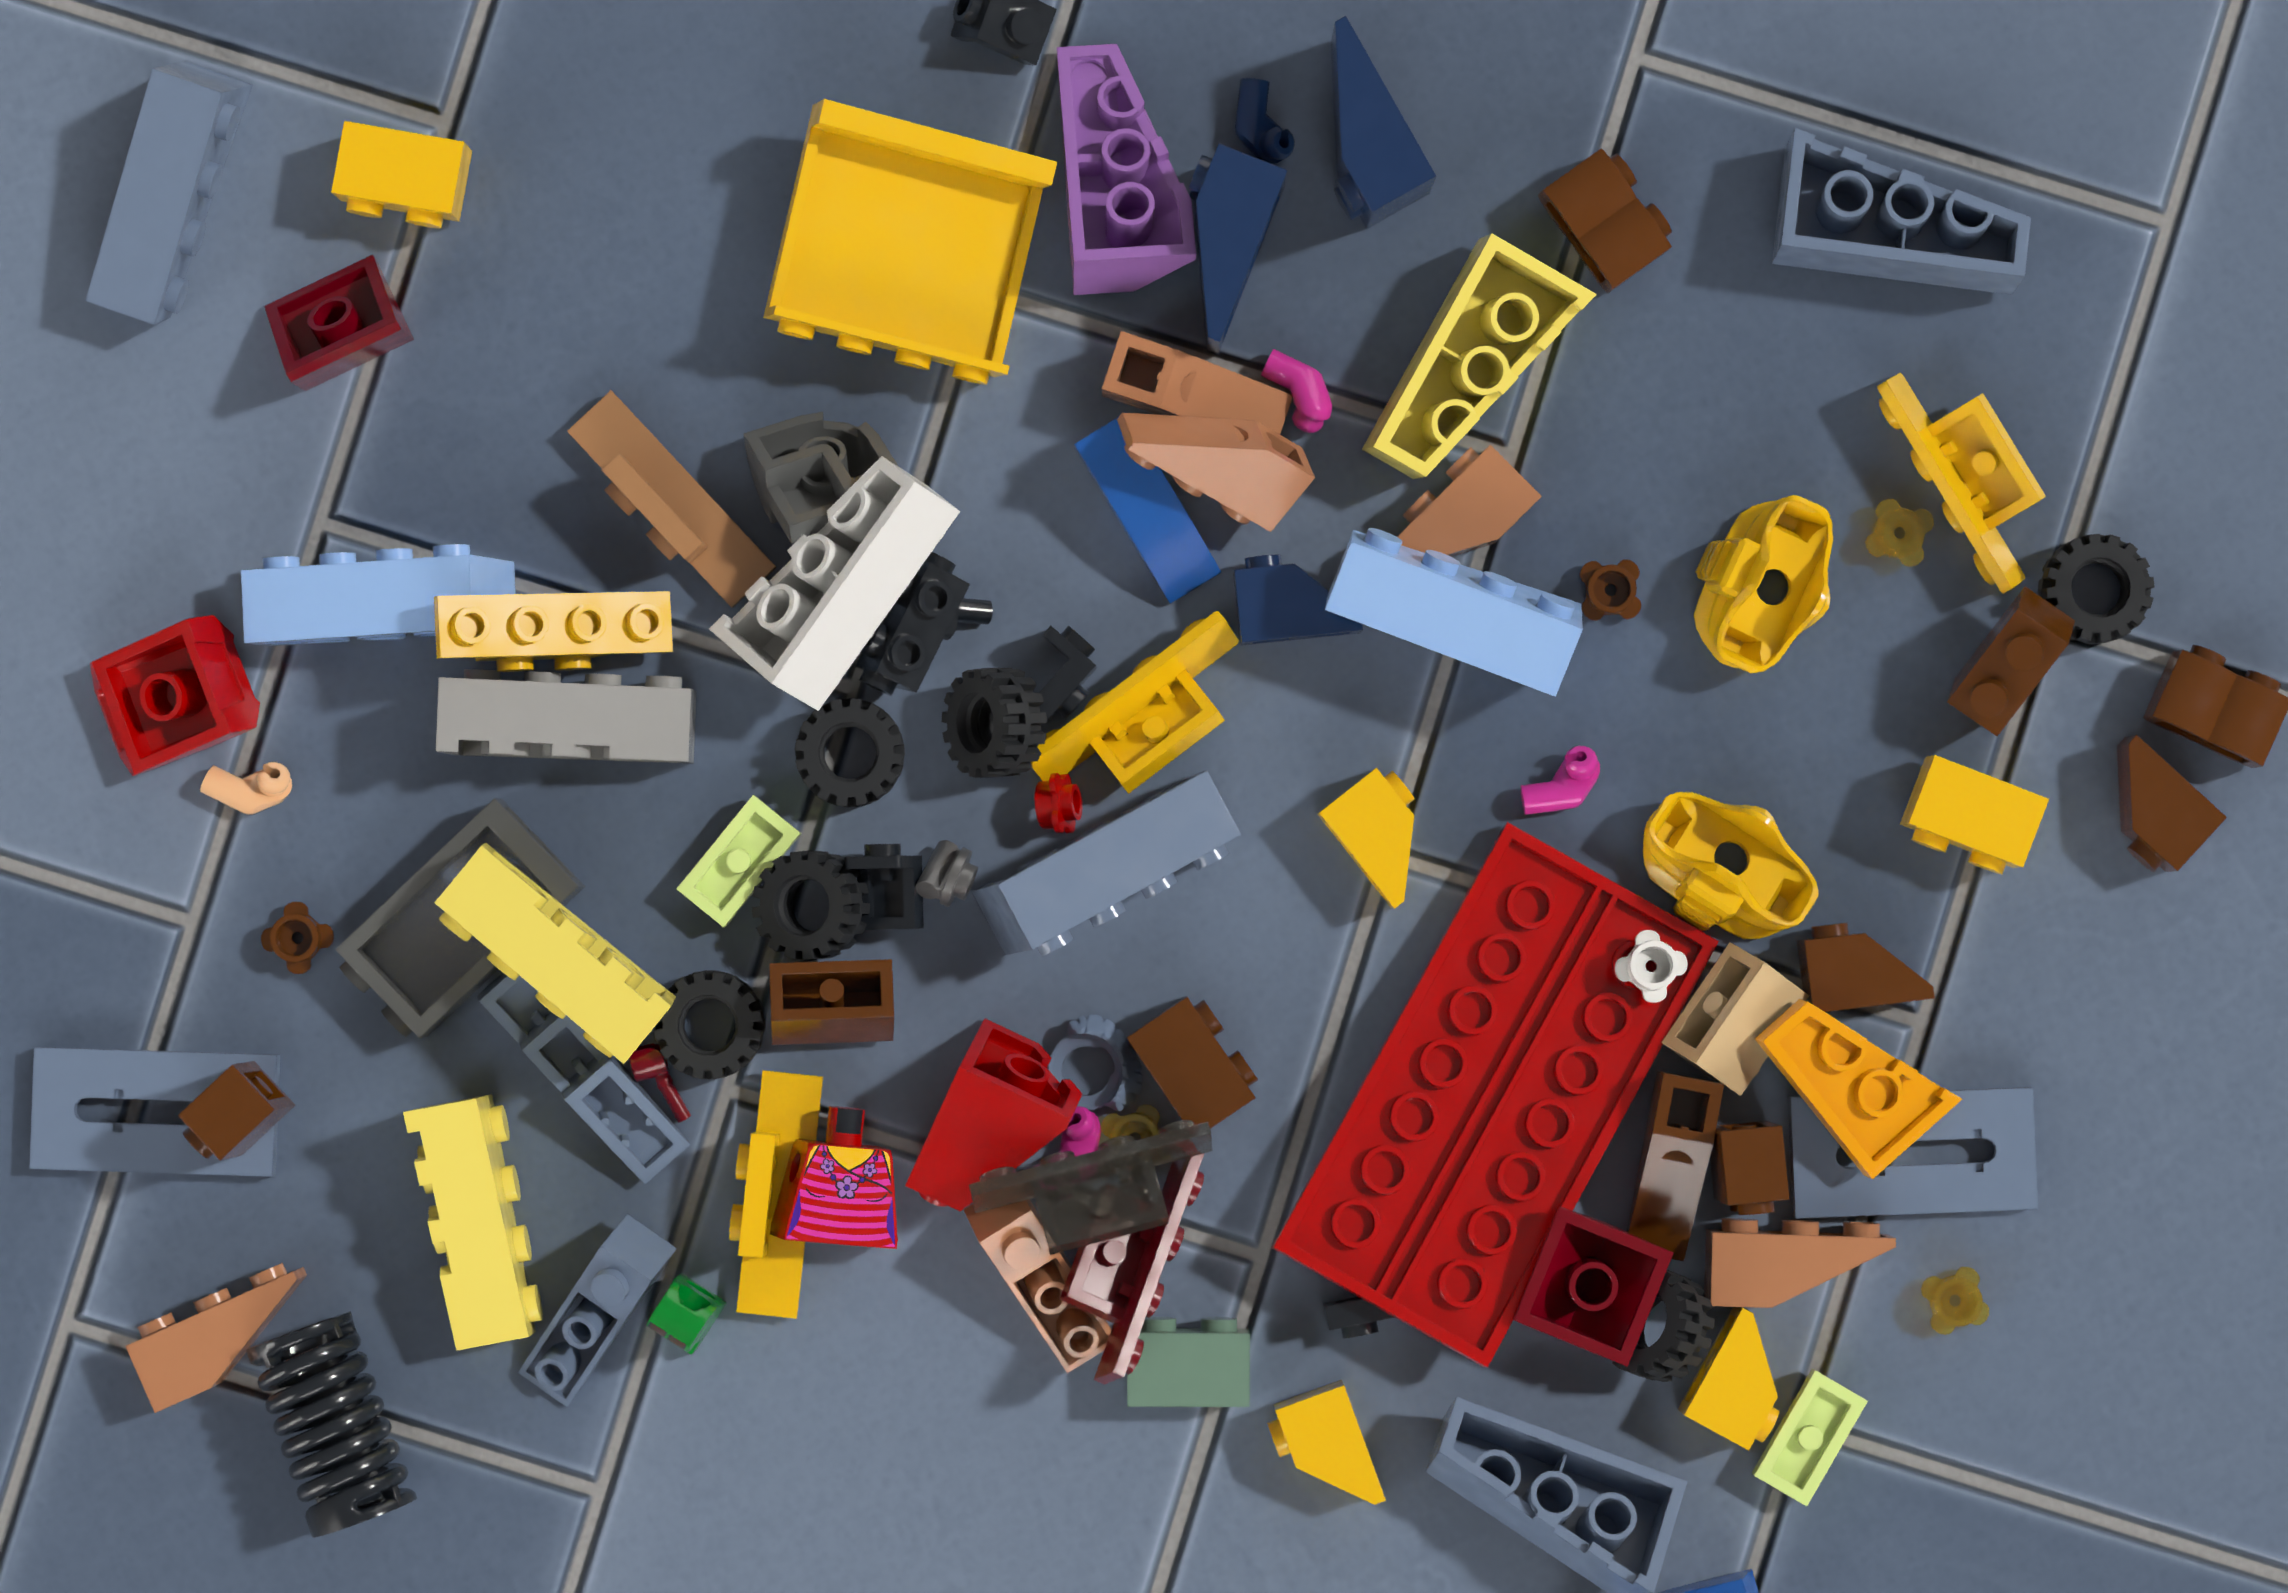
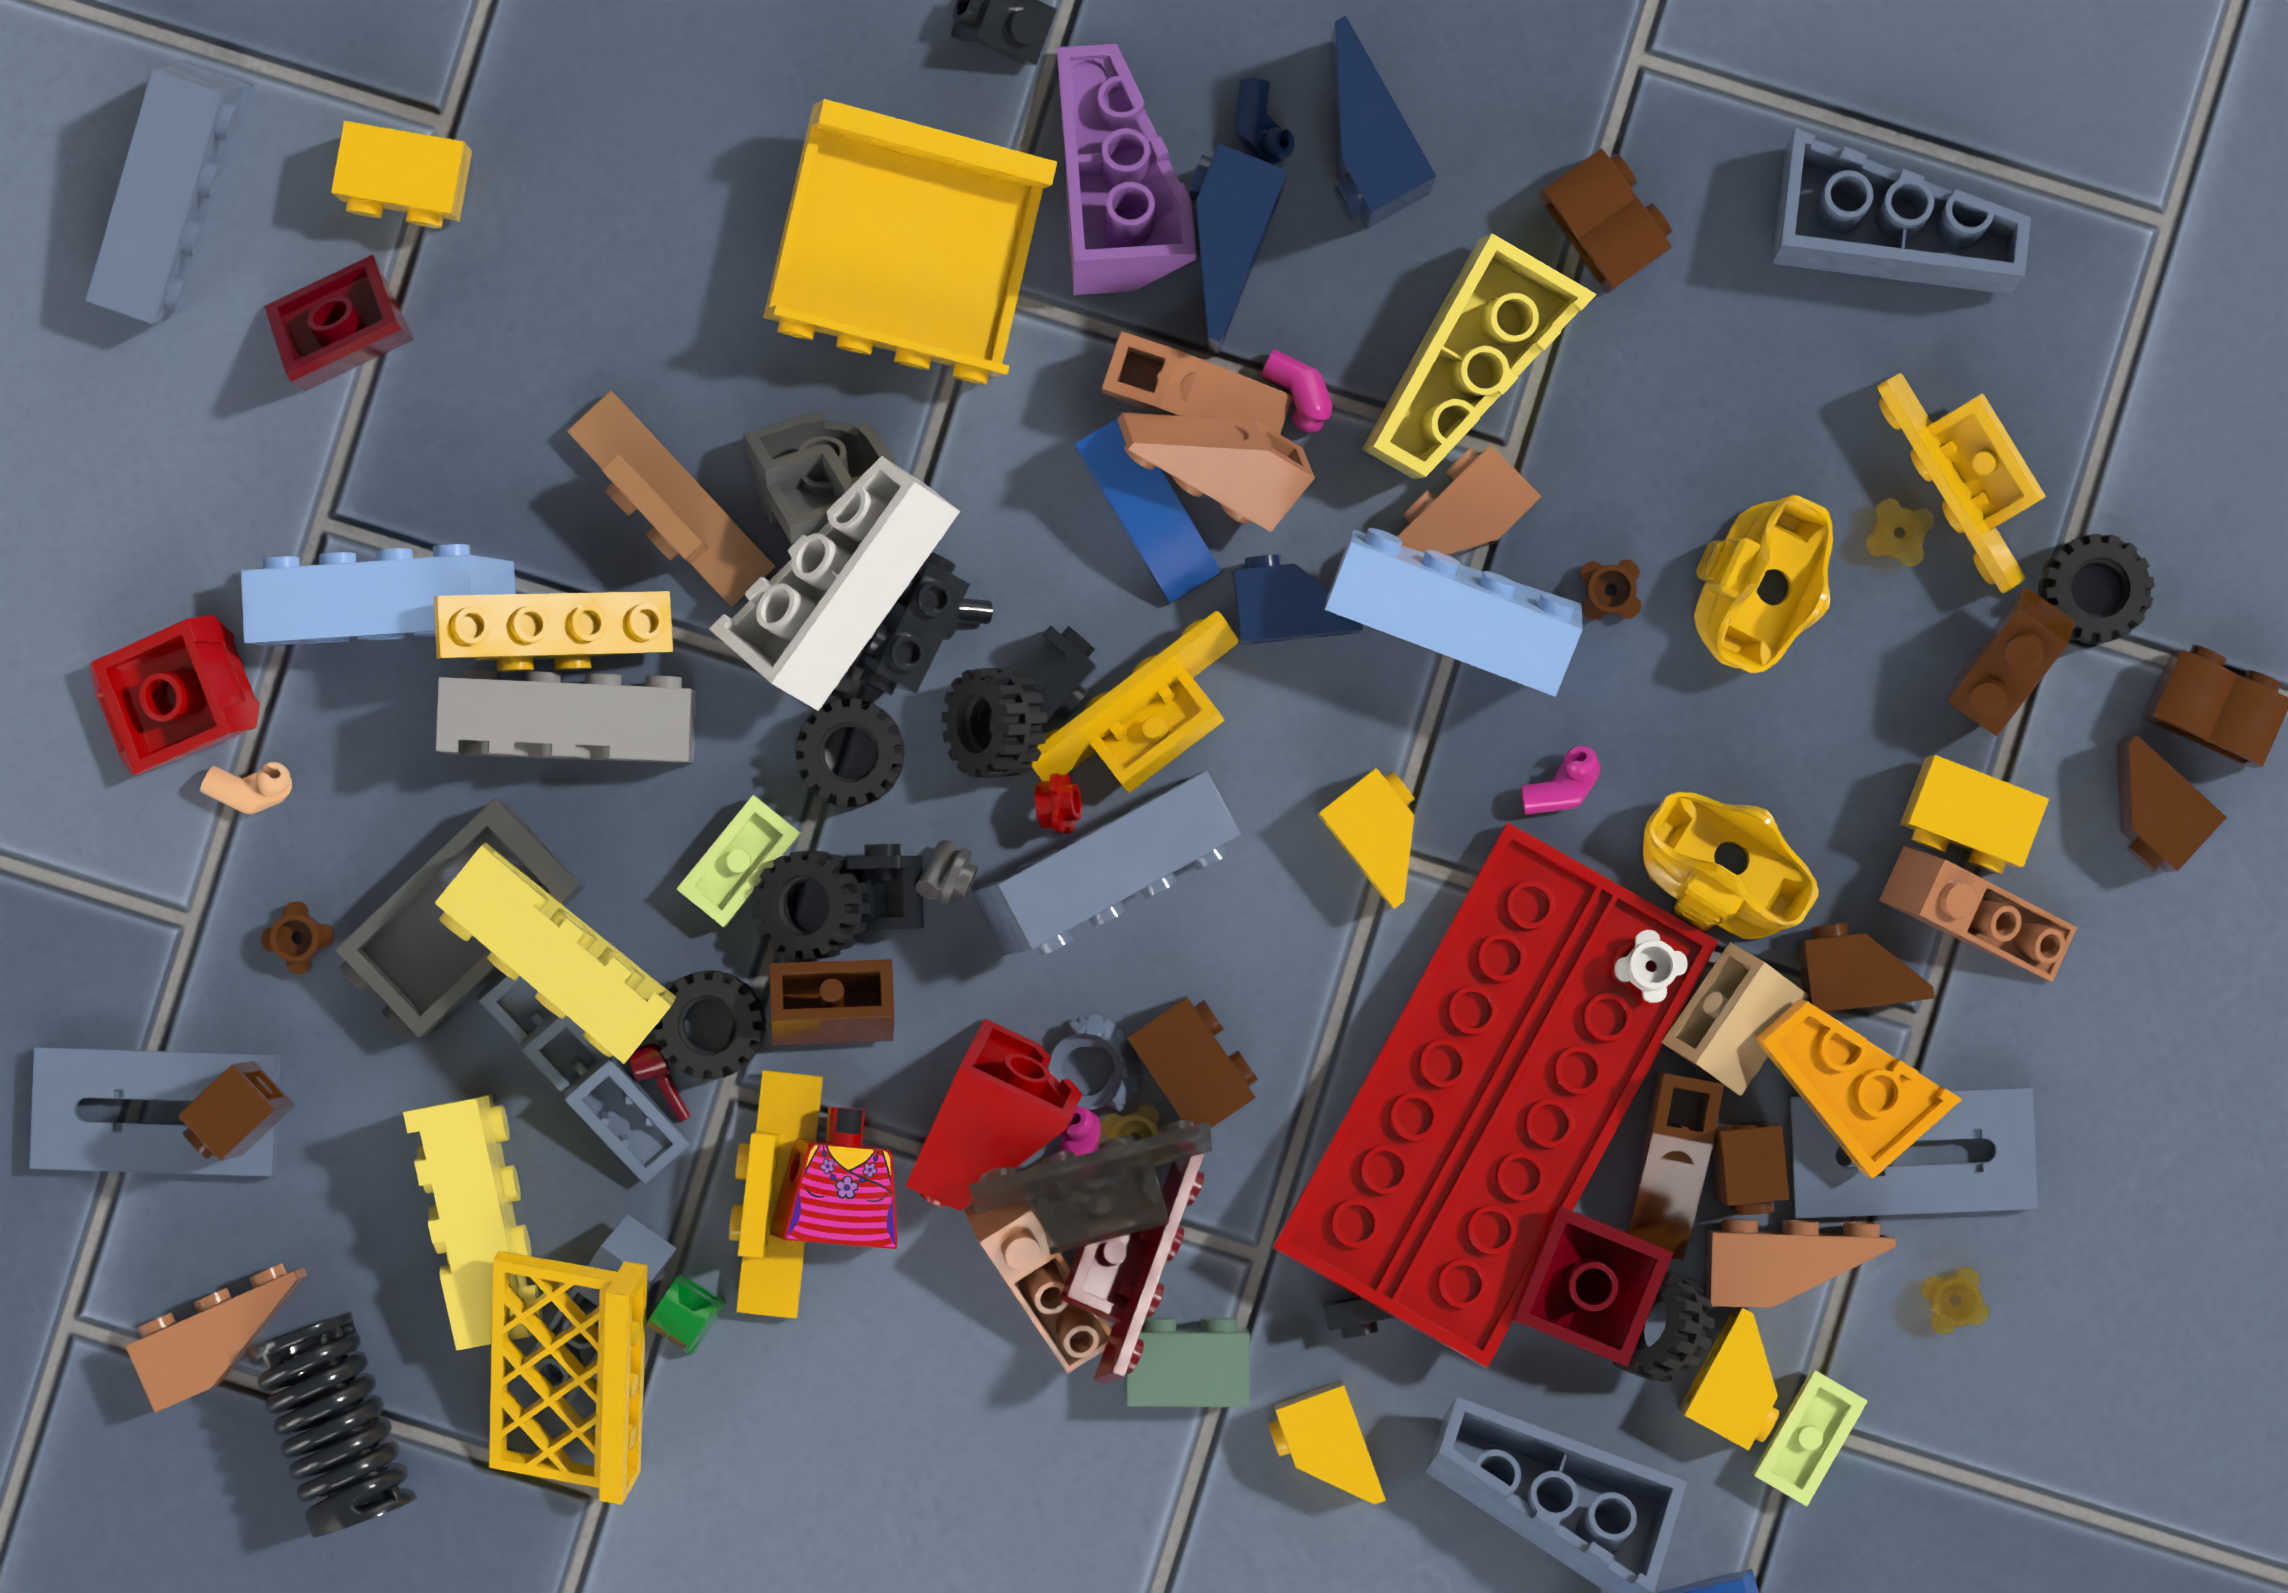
none -> yellow fence [489,1251,648,1505]
none -> nougat slope [1879,846,2078,982]

